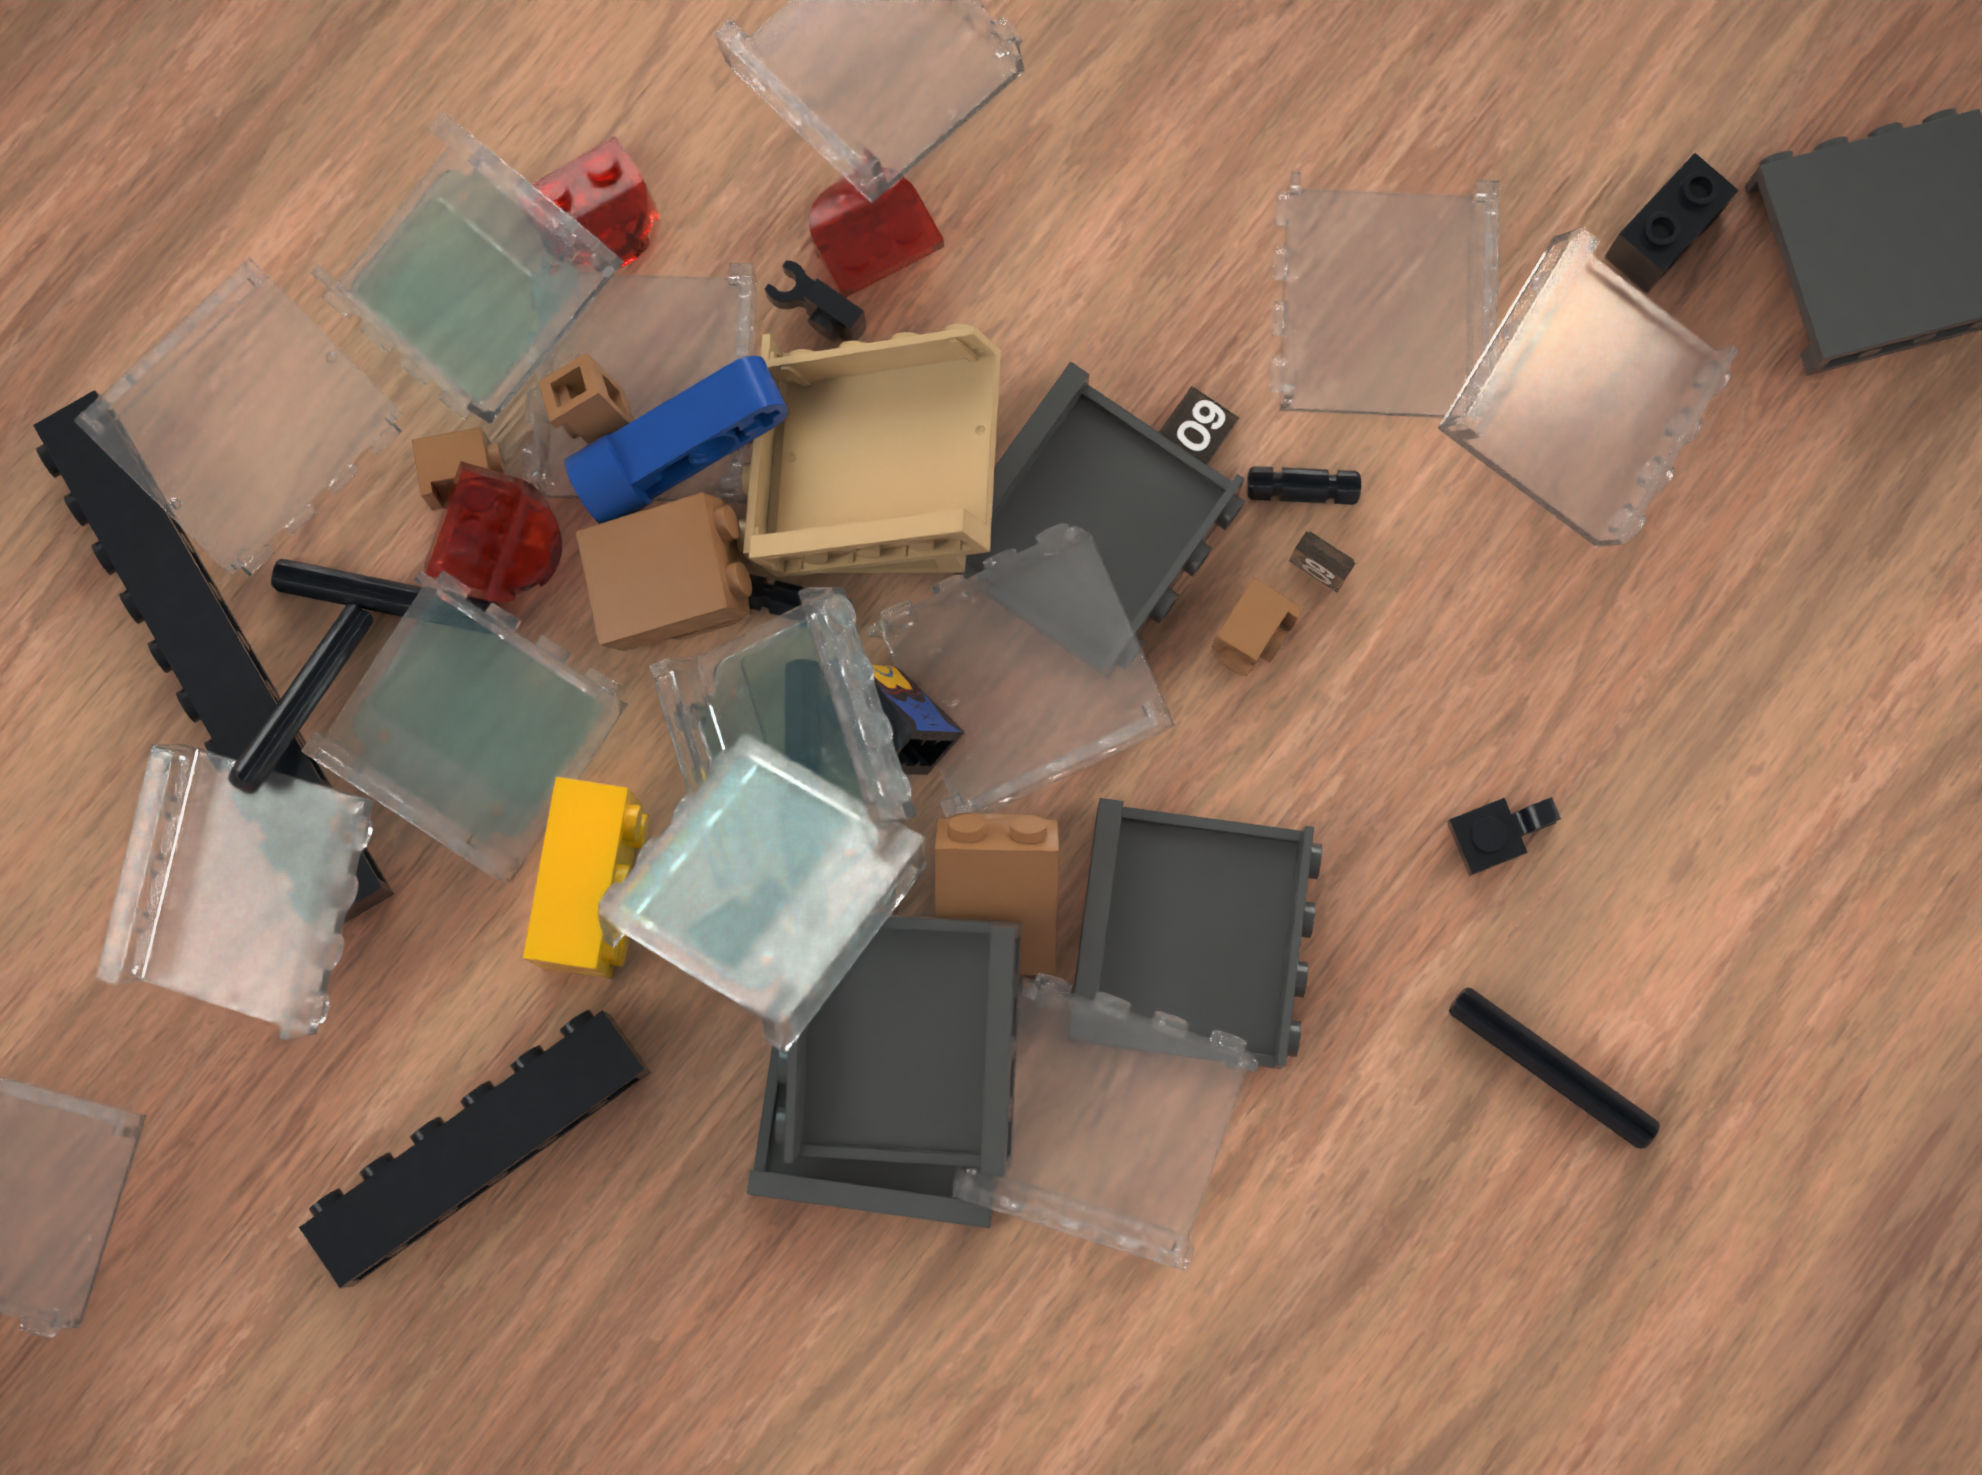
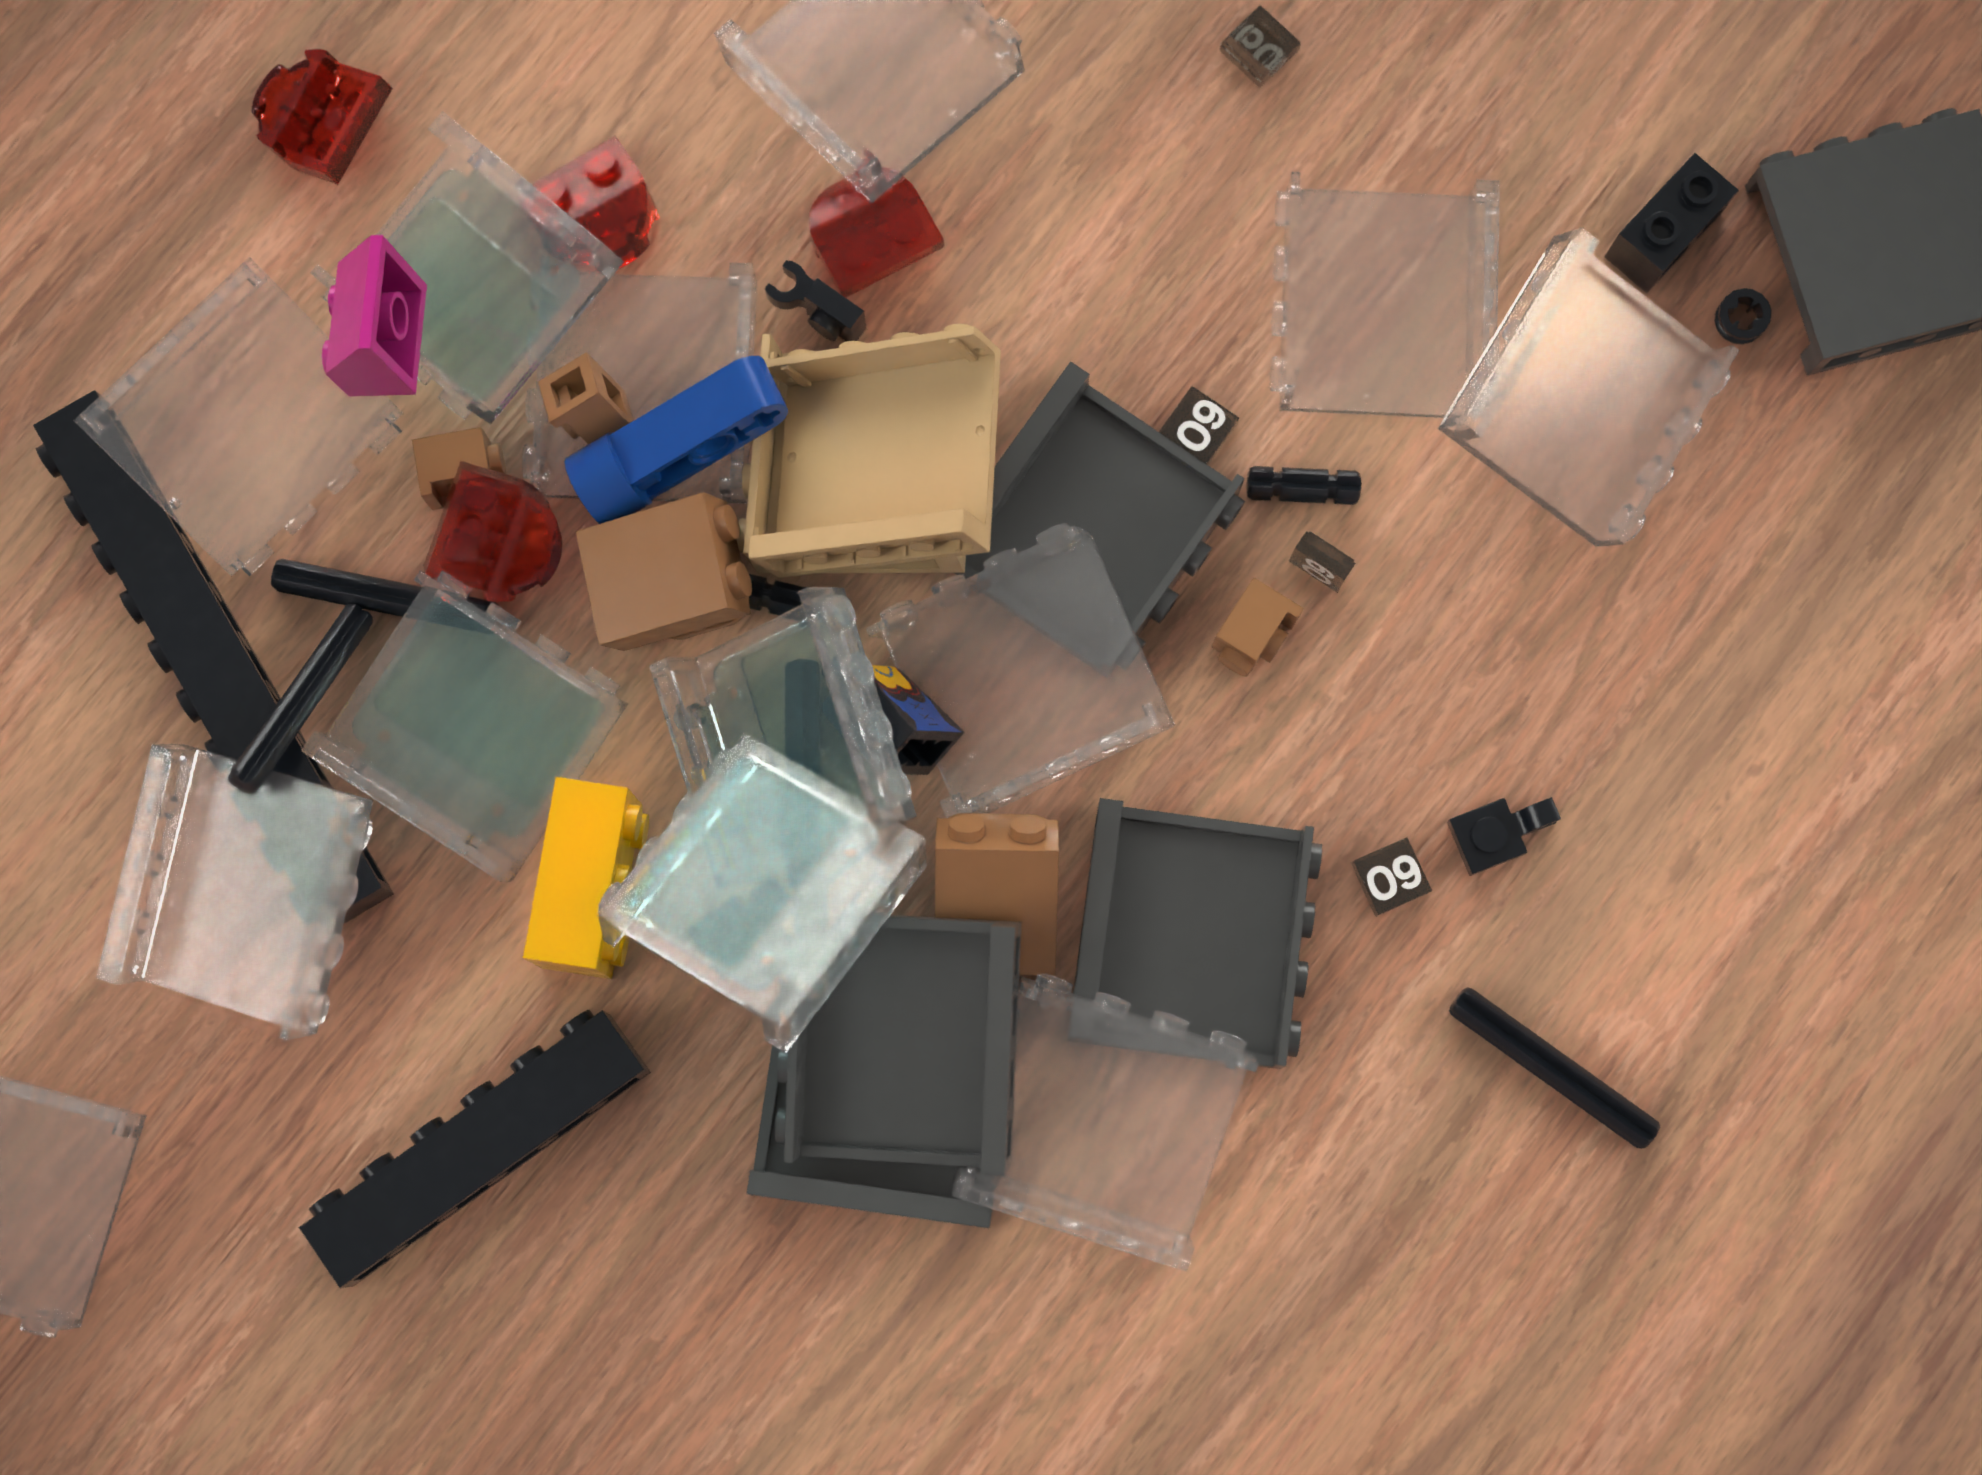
none -> clear red slope [251,49,393,185]
none -> dark pink slope [322,235,427,397]
none -> clear smoke tile [1219,5,1301,88]
none -> clear smoke tile [1351,837,1432,917]
none -> black bush [1715,288,1772,345]

